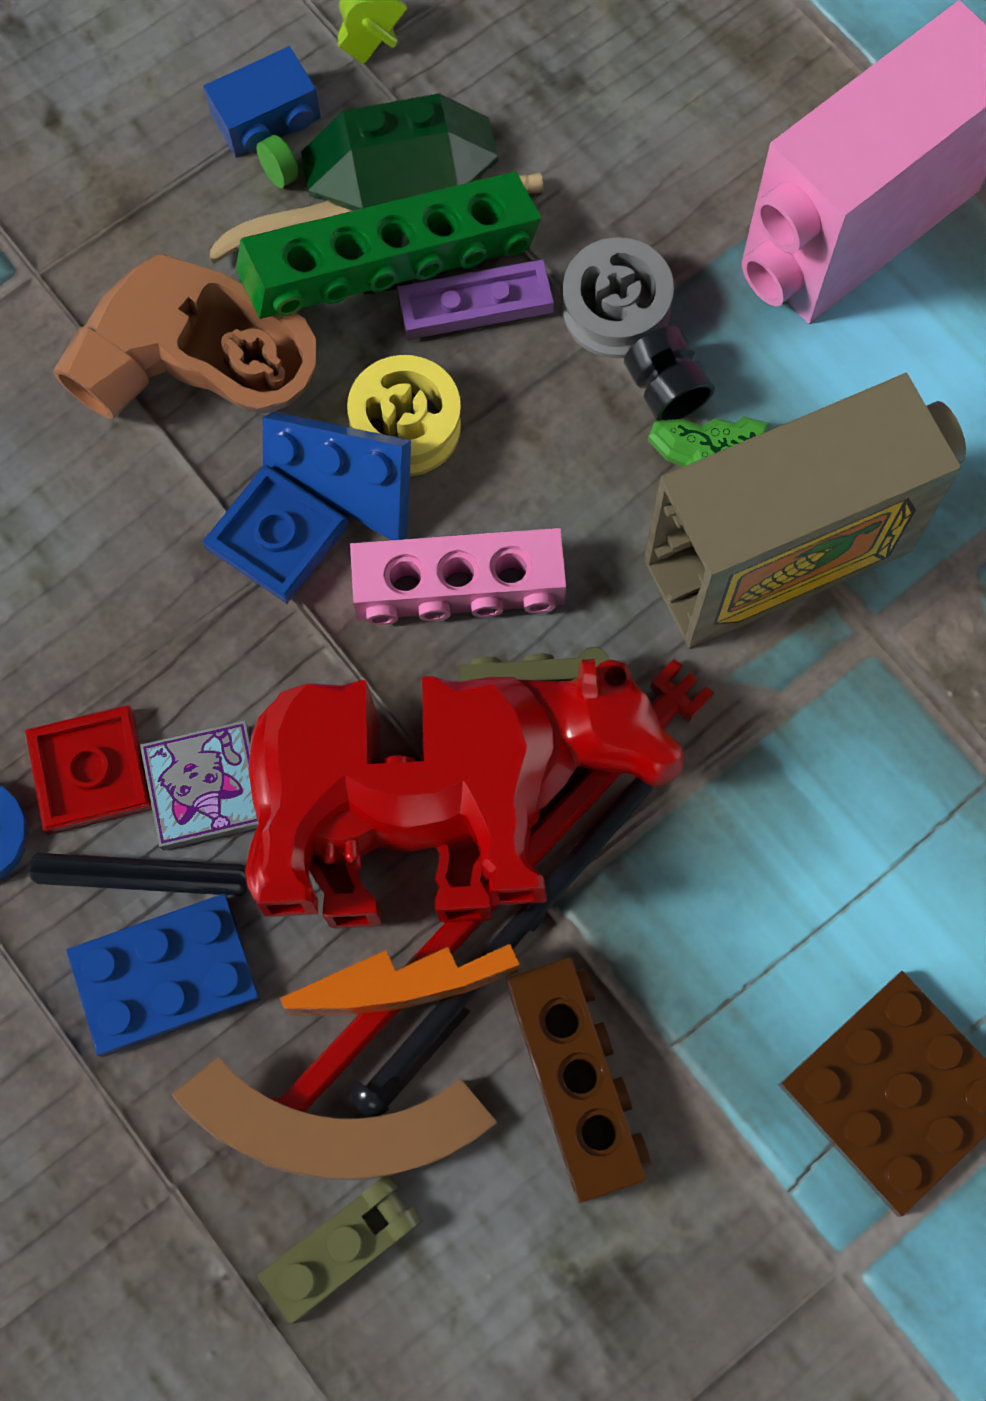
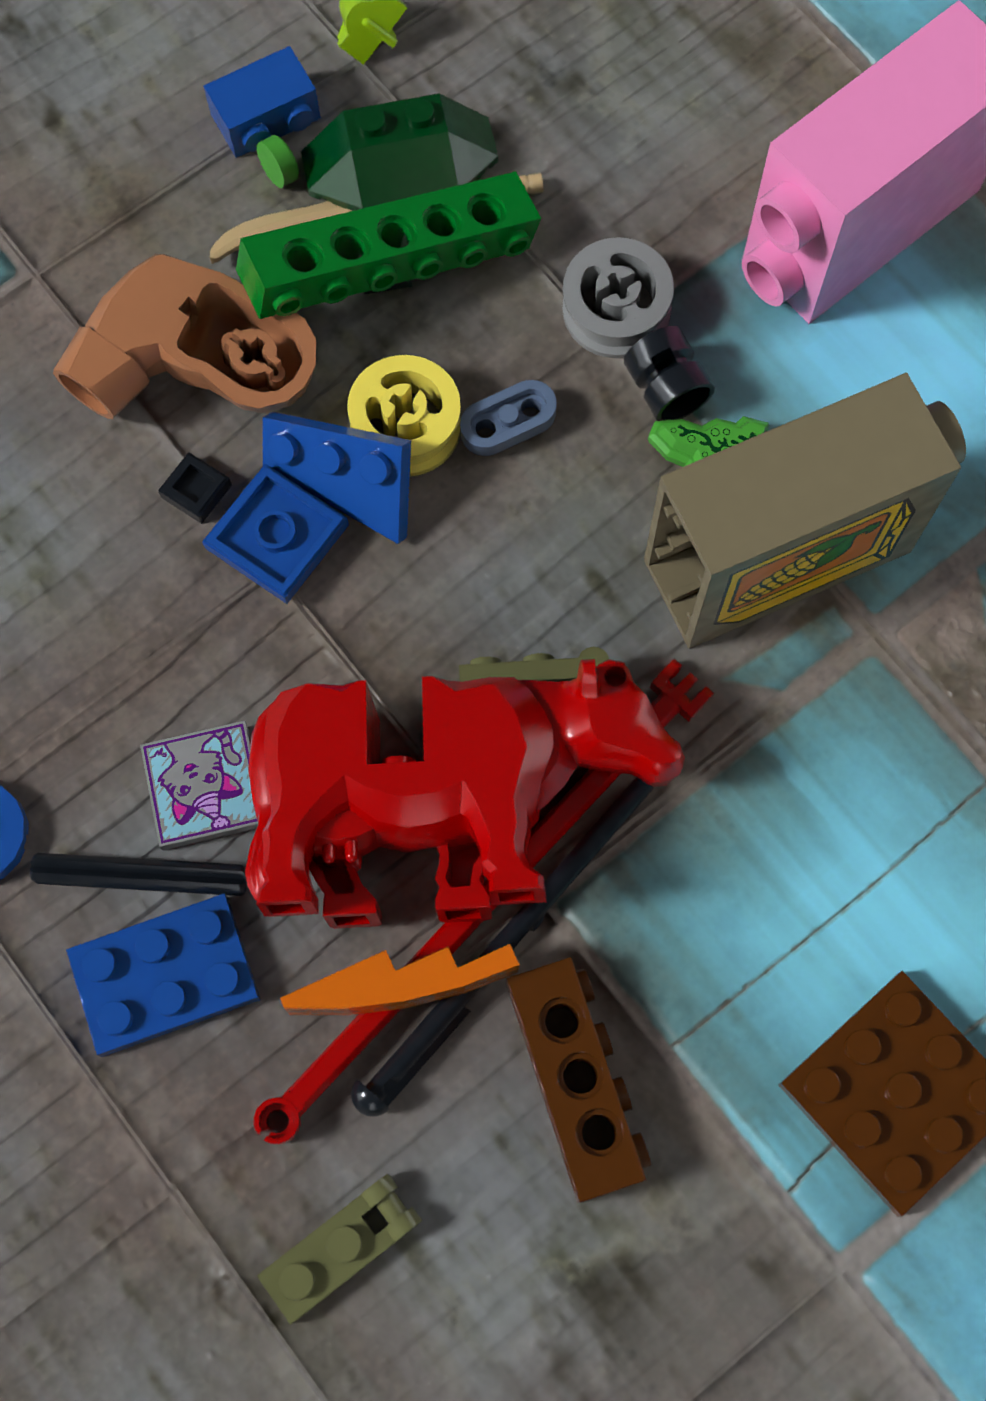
red tile [25,705,152,835] -> none
medium nougat tile [172,1057,497,1180] -> none
bright pink brick [350,528,566,625] -> none
medium lavender plate [397,259,554,340] -> none
none -> black tile [158,452,232,524]
none -> sand blue plate [460,380,557,456]

